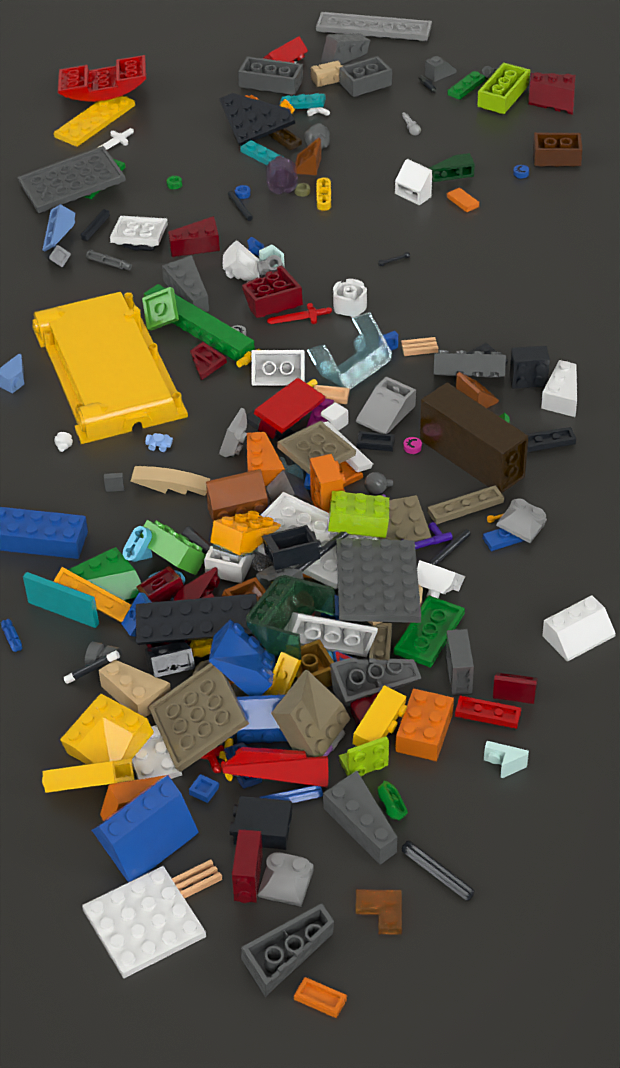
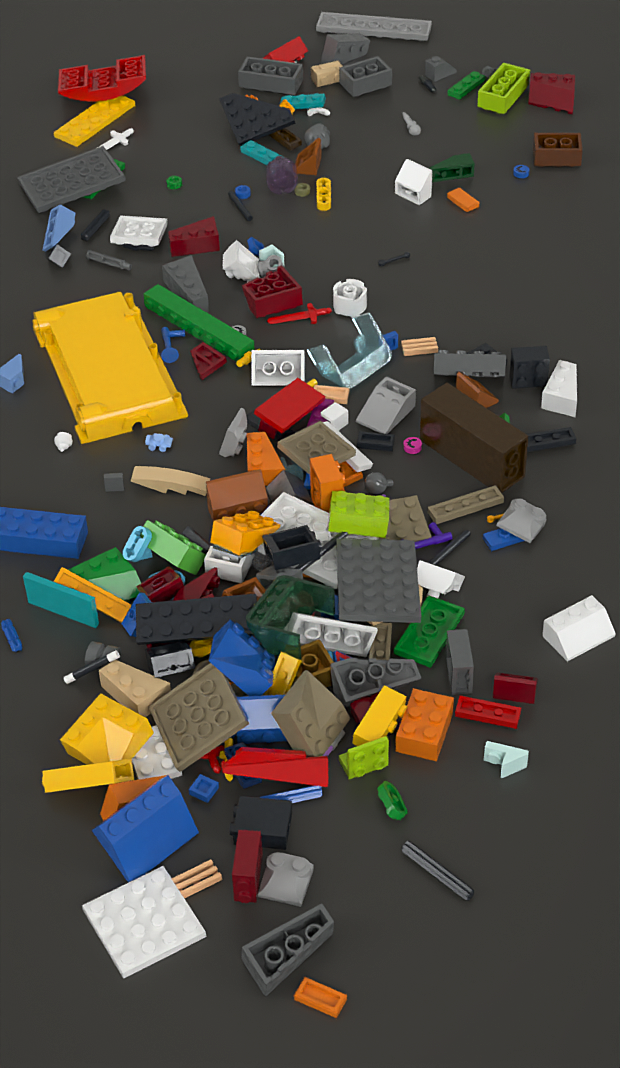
bright green plate [142,287,179,331] -> none
dark grey wedge [323,771,397,864] -> none
clear orange plate [356,890,402,934] -> none
none -> blue piece [161,327,185,363]

